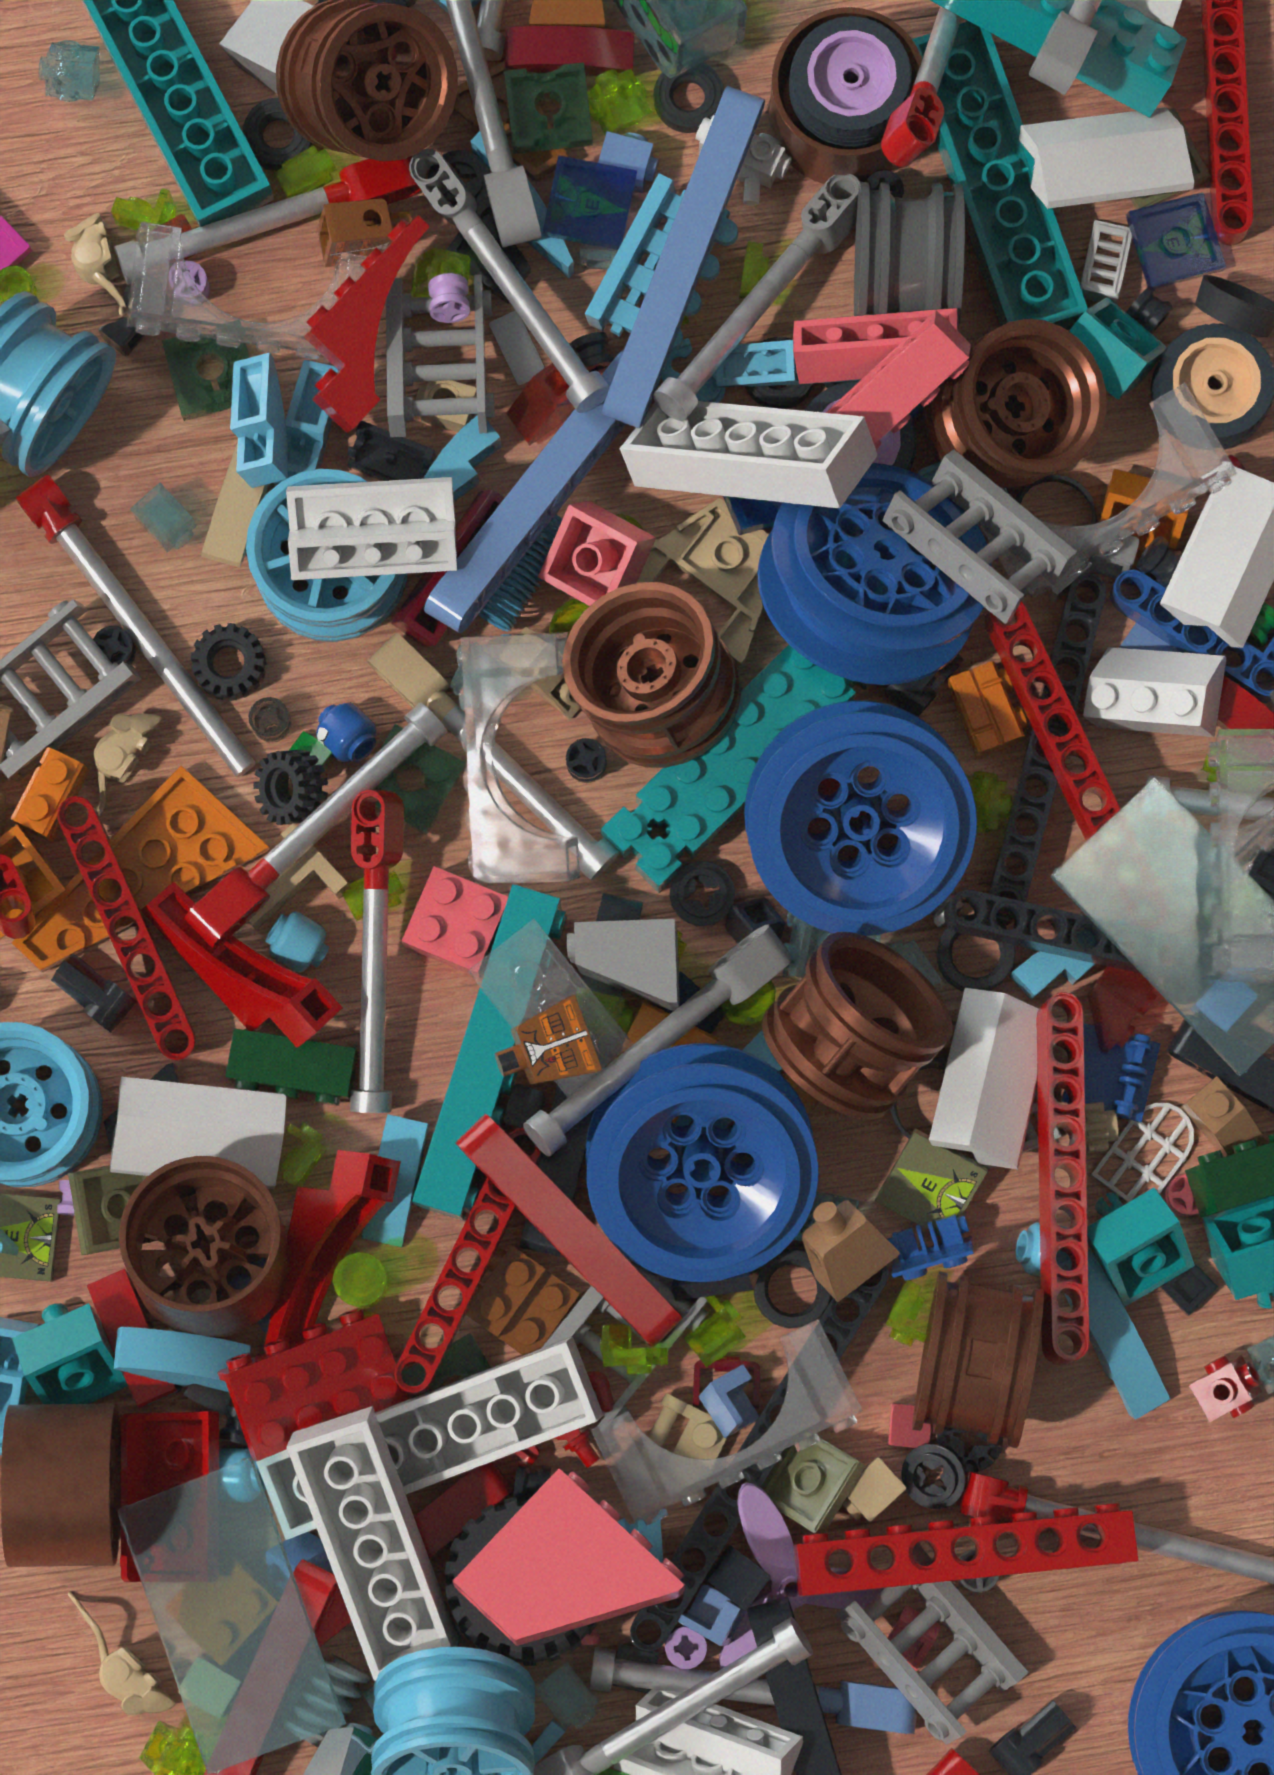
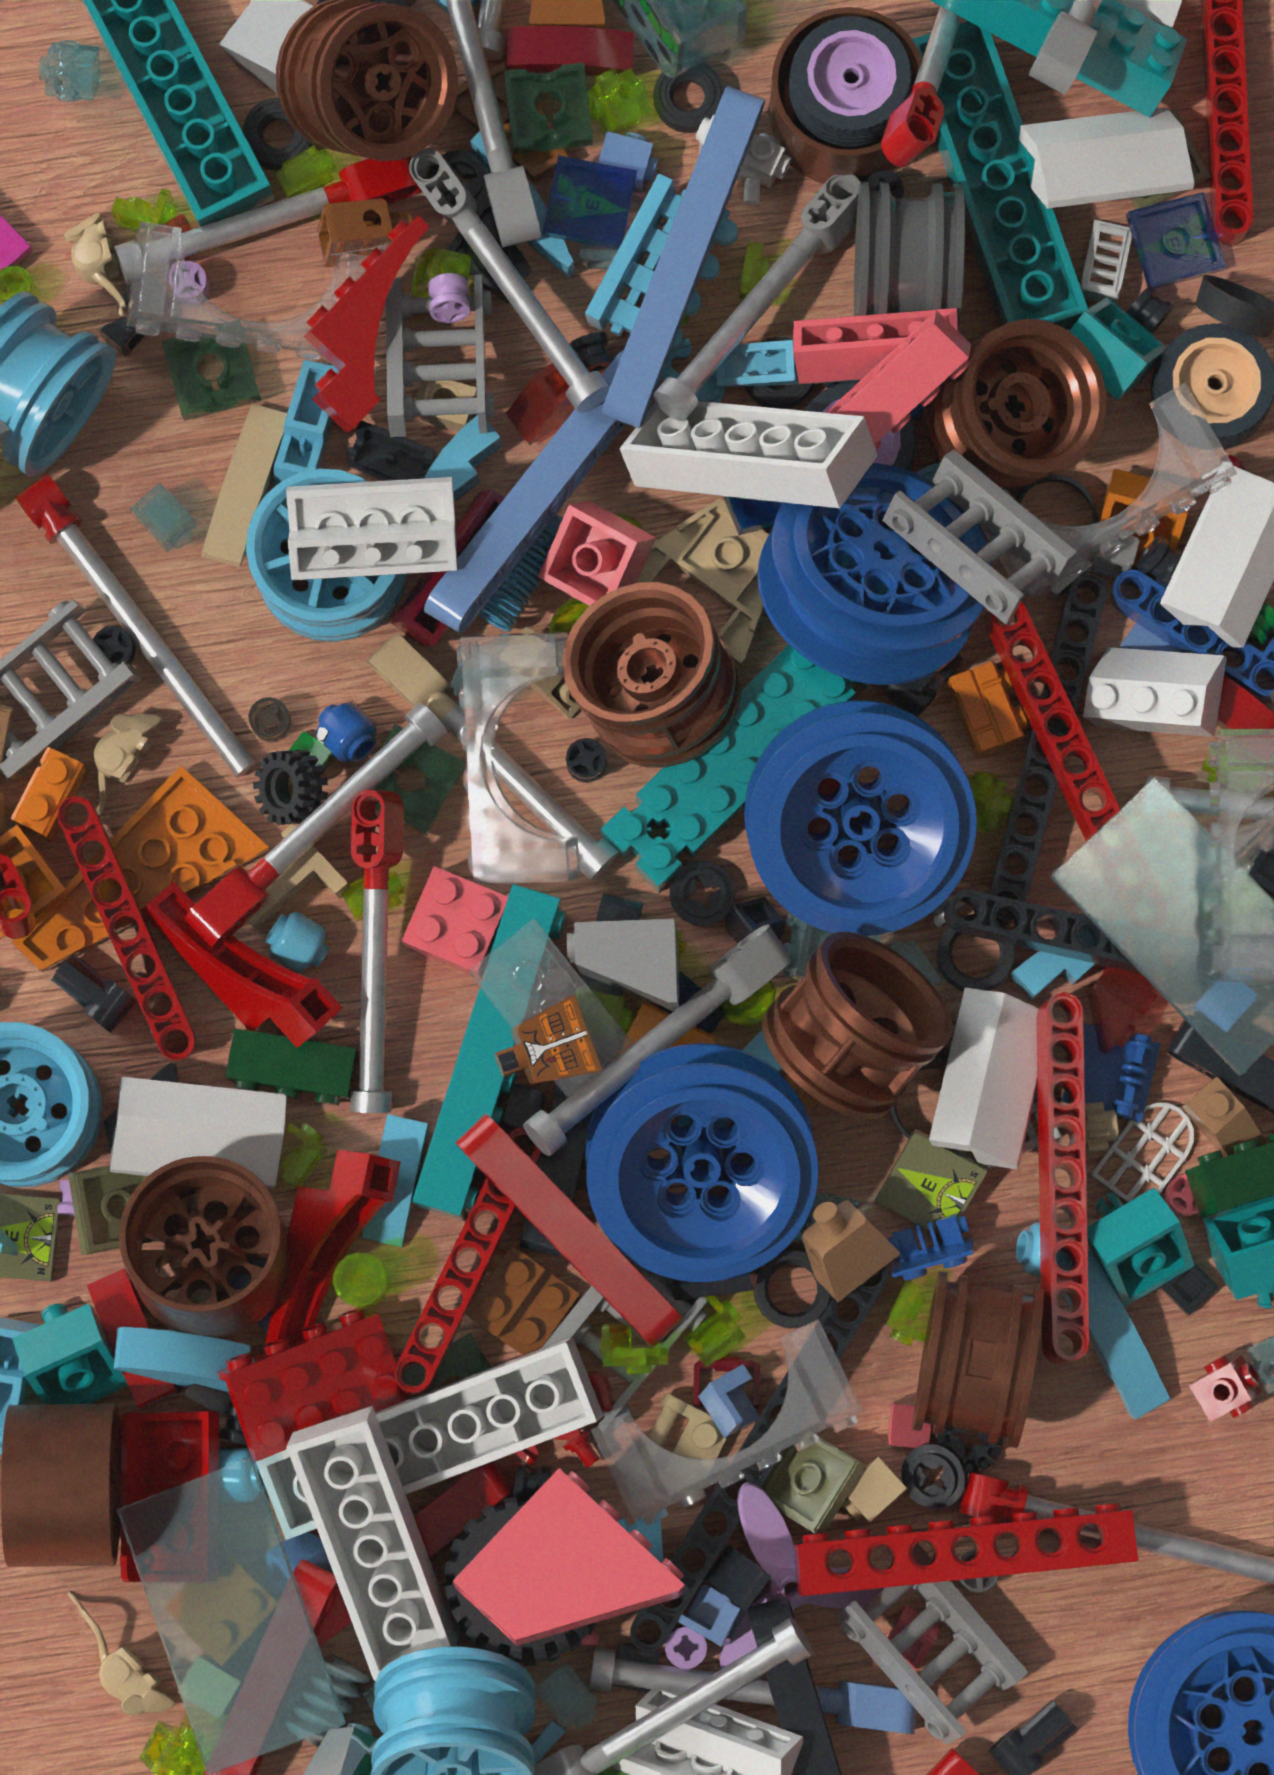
black tyre [191,623,267,701] -> none
medium azure slope [230,353,288,488] -> none
white sticker [489,311,546,385] -> none

